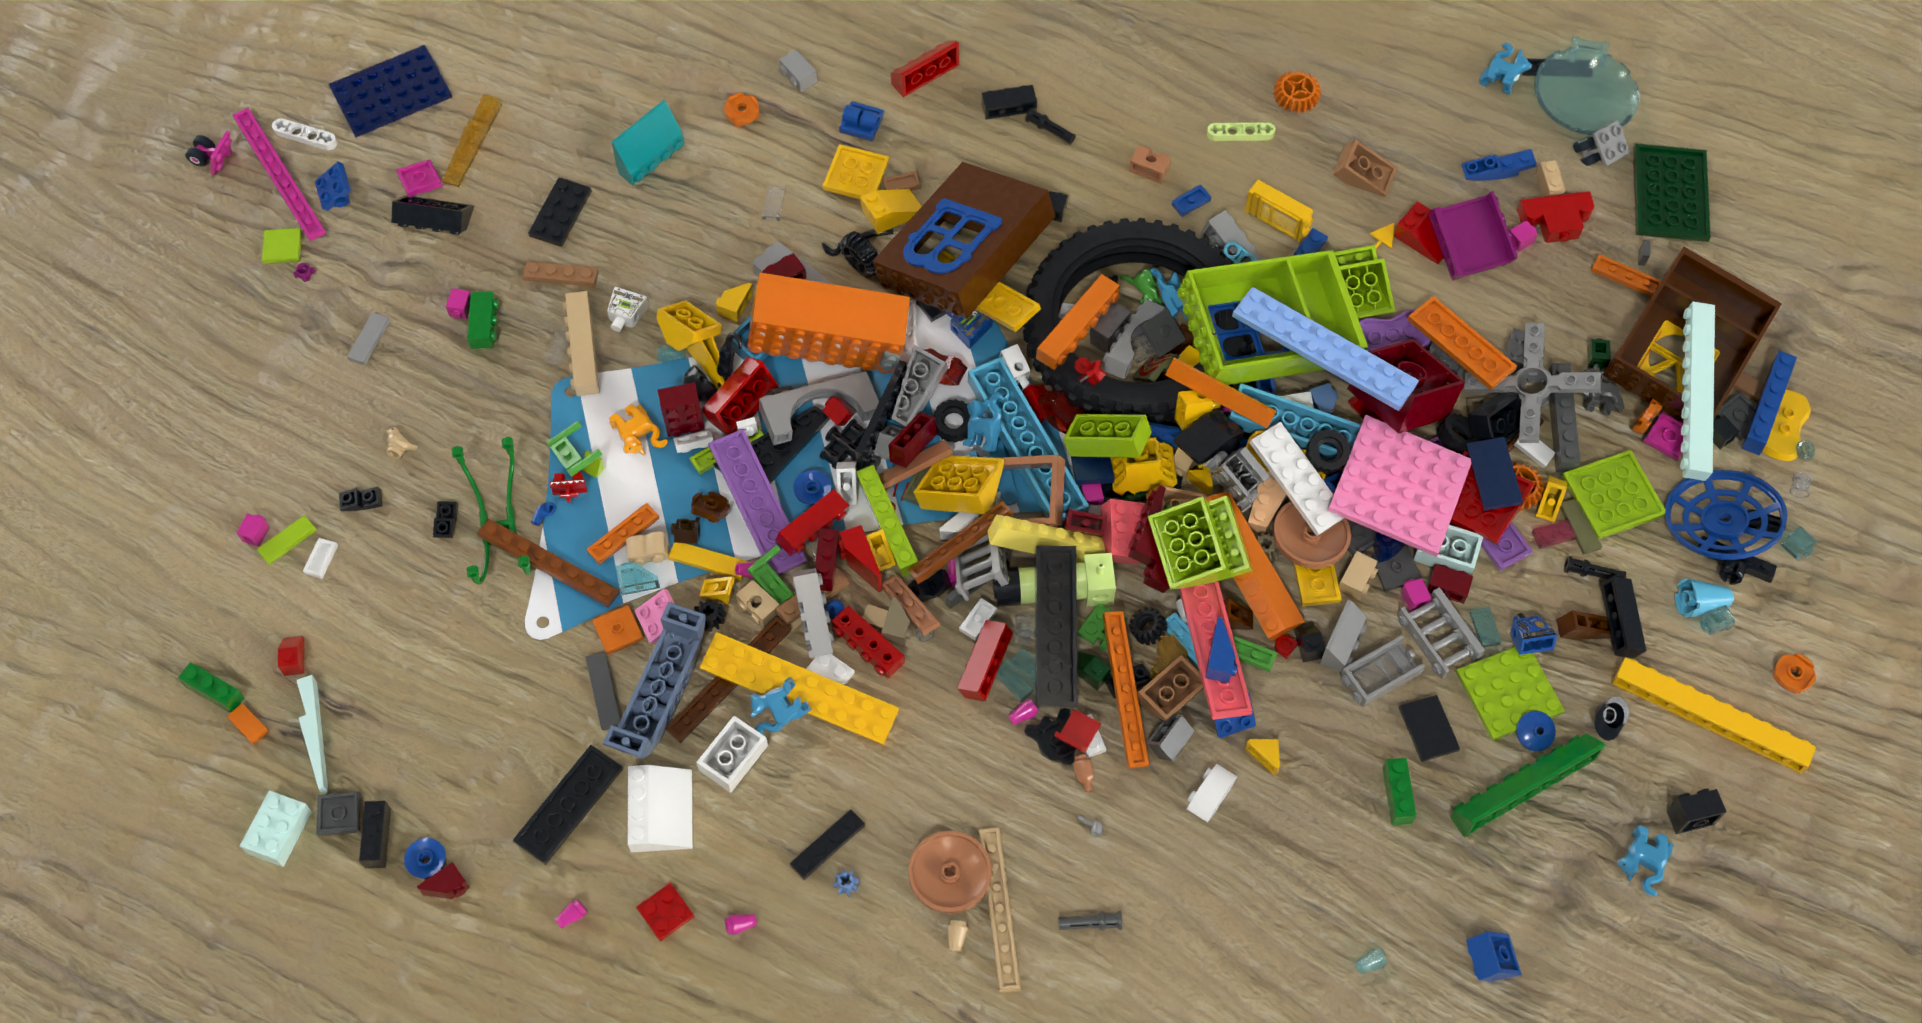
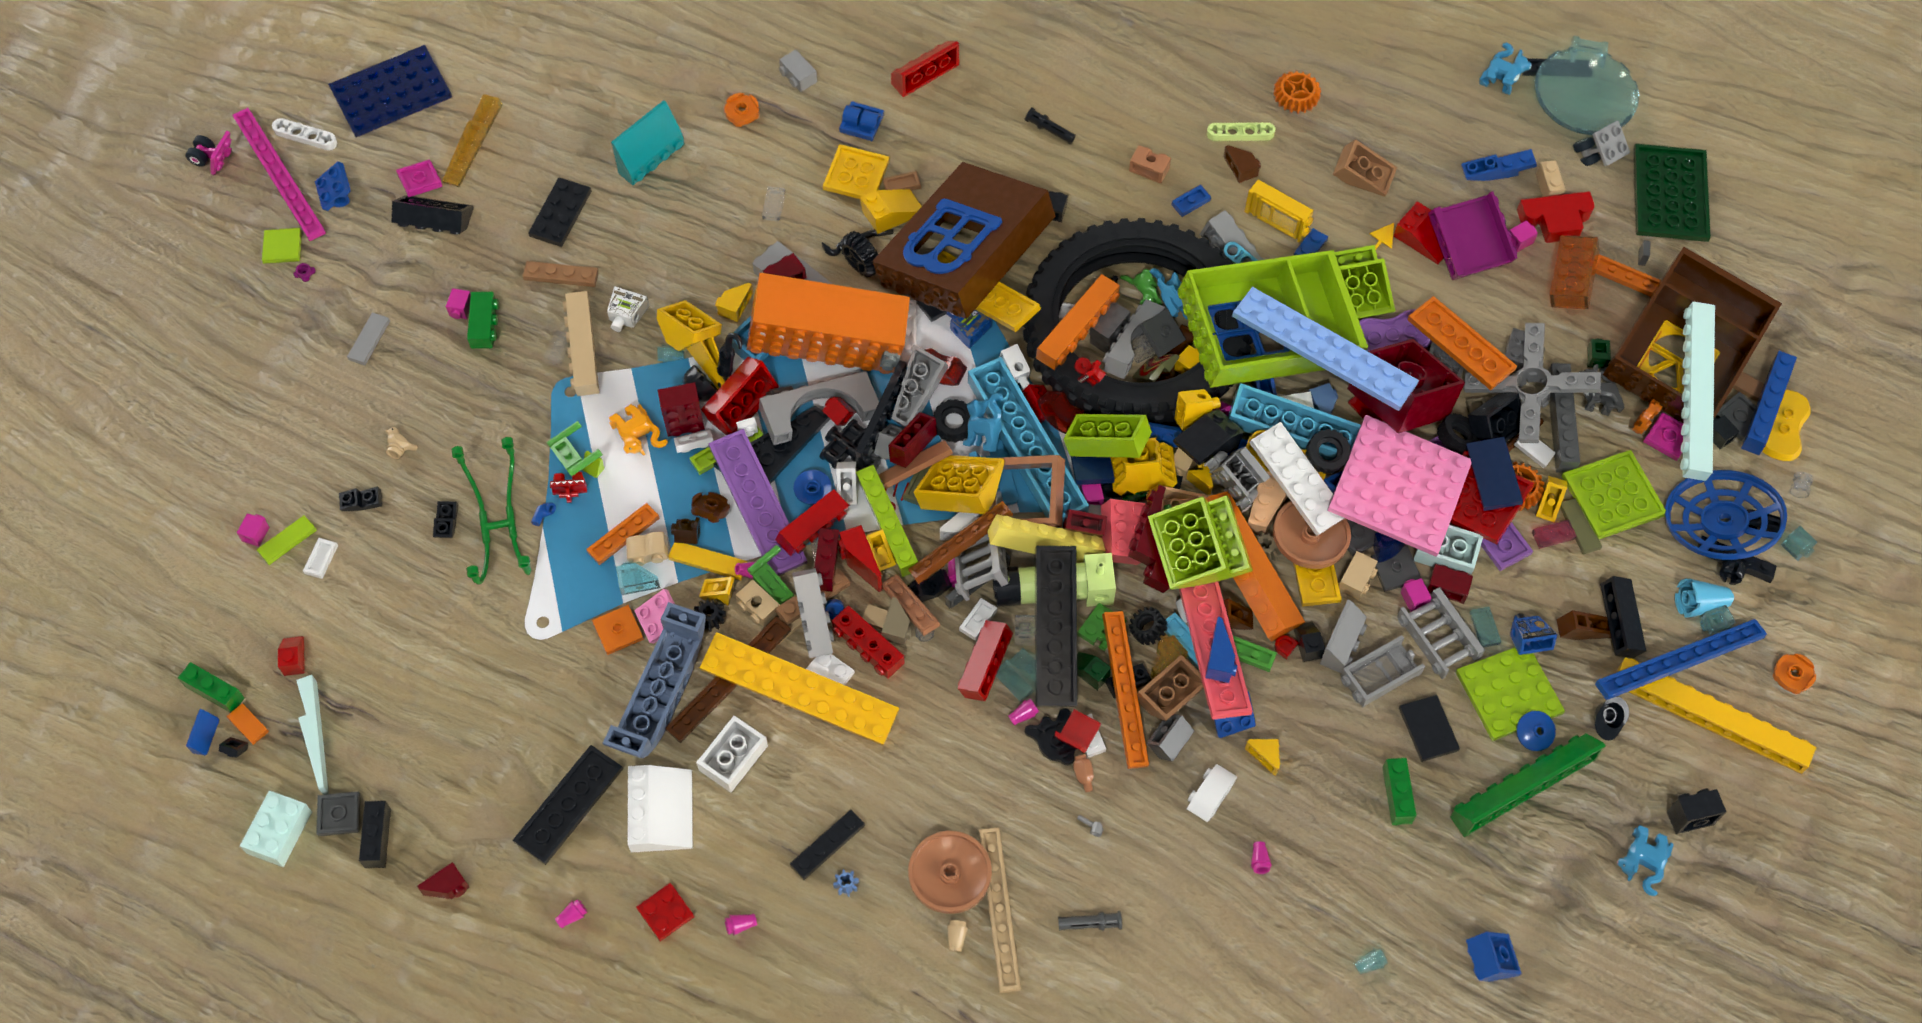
blue dish [404,838,446,879] -> none
dark orange plate [478,519,619,608] -> none
dark grey tile [586,652,621,731] -> none
dark azure animal [750,677,812,735] -> none
black brick [981,85,1037,120] -> none
orange tile [1165,357,1276,428] -> none
black pin [1564,556,1626,579] -> none
clear light blue tile [1796,440,1815,460] -> none
none -> blue slope [186,709,219,756]
none -> black plate [219,737,248,758]
none -> reddish brown slope [1223,145,1261,183]
none -> dark pink cone [1251,841,1272,874]
none -> clear orange brick [1550,236,1599,309]
none -> blue plate [1595,619,1767,700]

